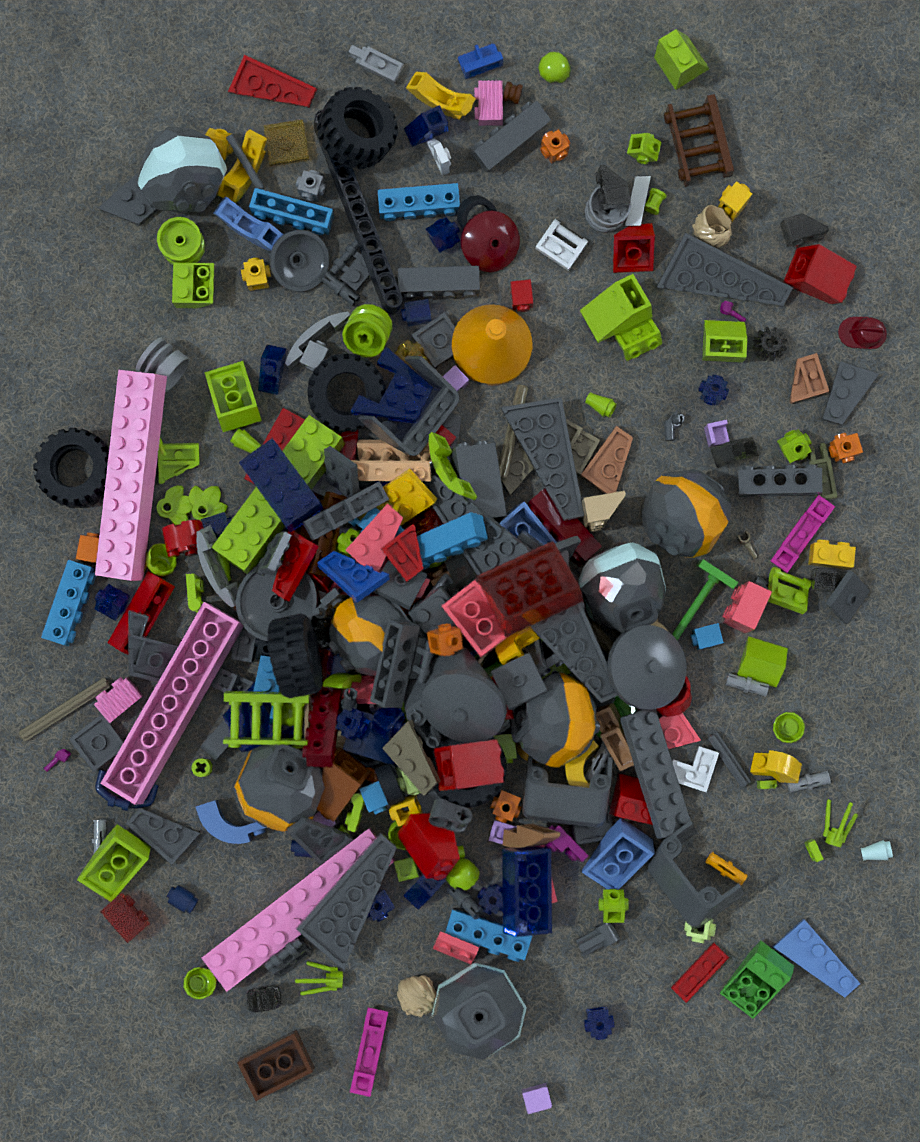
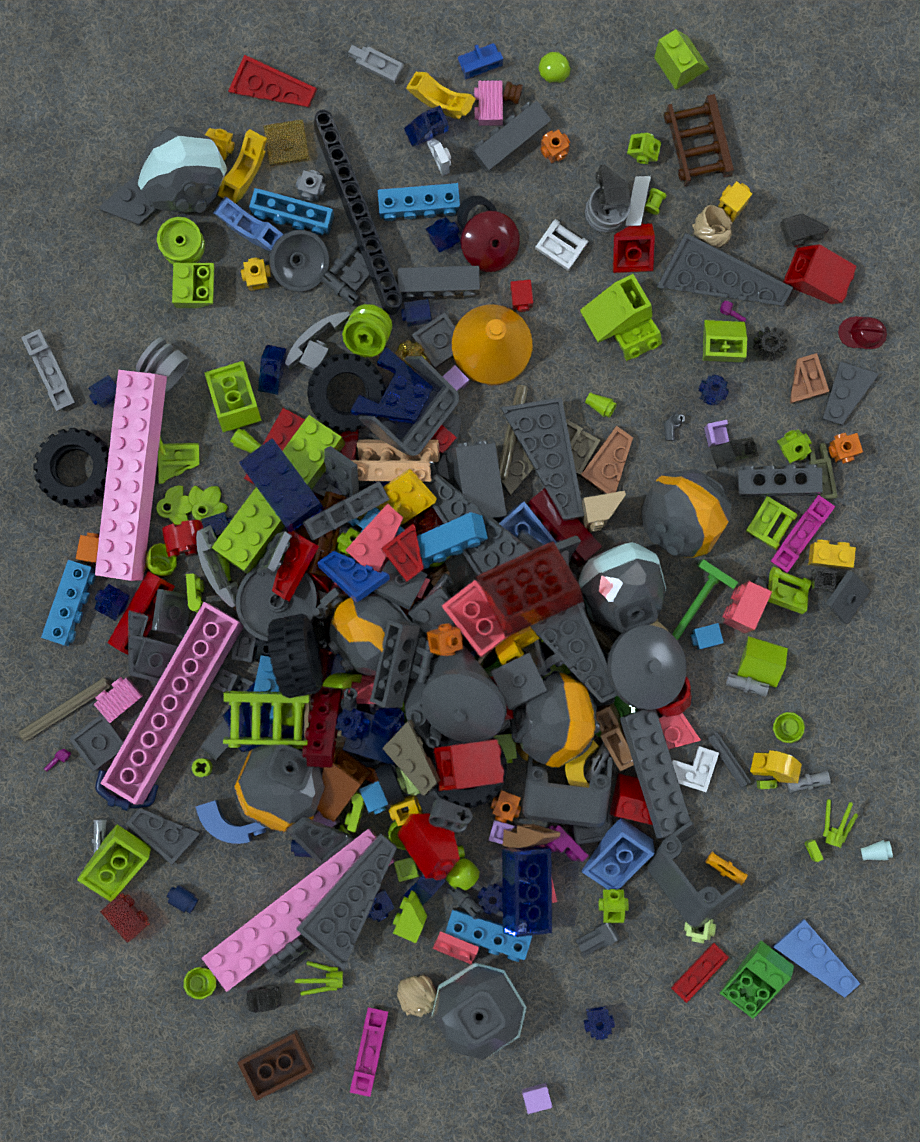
dark grey bar [226,134,264,190] -> none
black tyre [317,87,398,169] -> none
lime slope [429,432,477,500] -> none
dark tan hand [738,531,758,559] -> none
none -> light grey slope [21,329,75,411]
none -> clear blue brick [88,375,117,408]
none -> dark grey plate [152,589,191,635]
none -> lime slope [393,890,427,943]
none -> lime plate [745,496,798,550]

